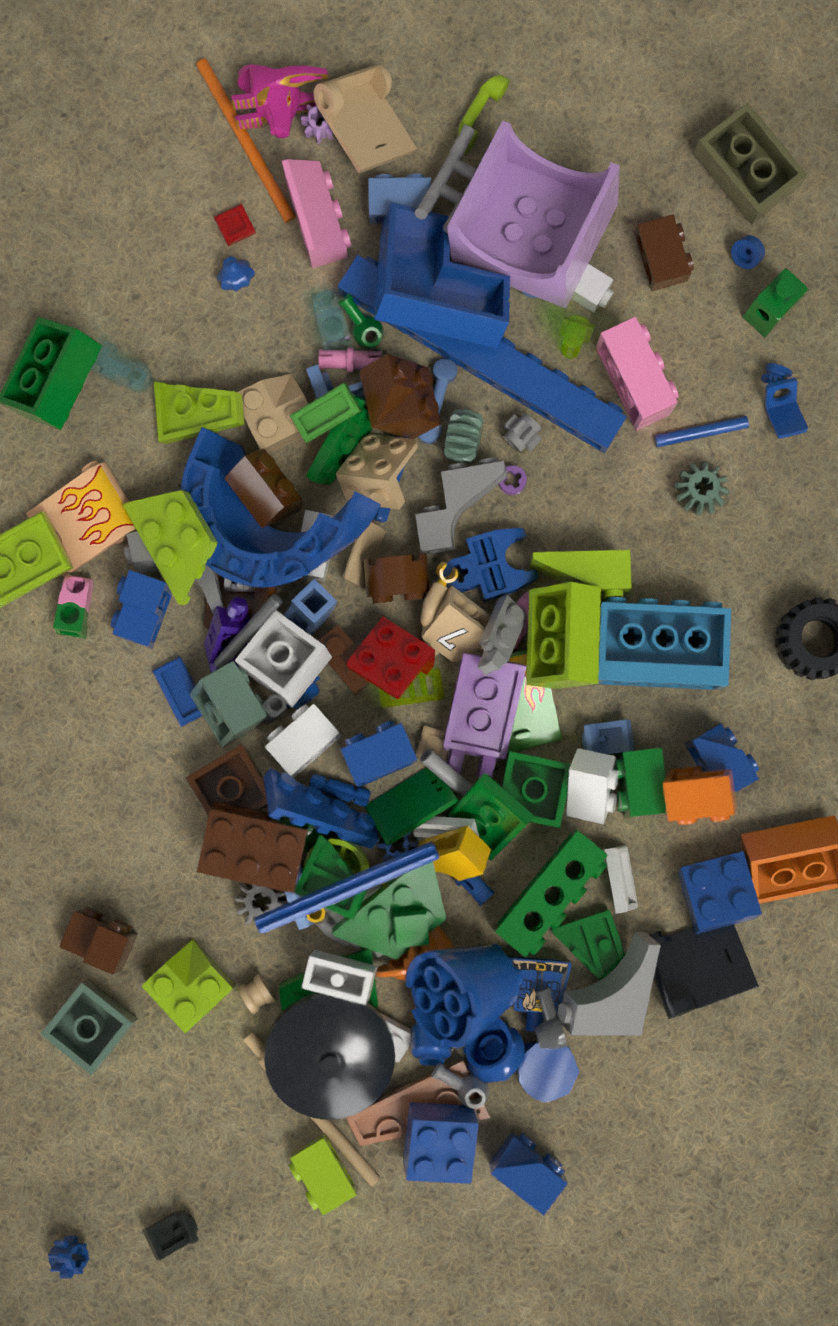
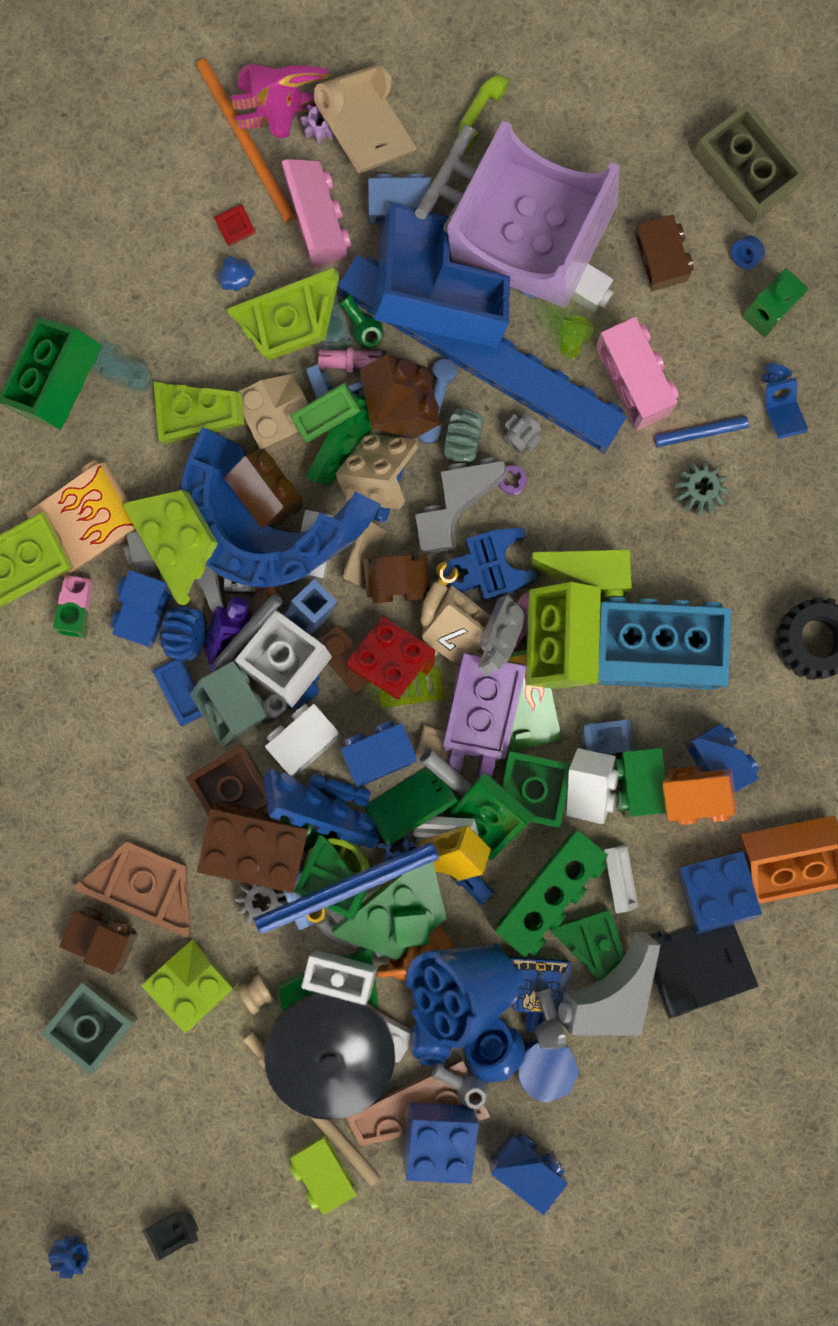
none -> nougat wing [74,841,190,937]
none -> blue gear [160,606,206,661]
none -> lime wing [227,268,339,360]

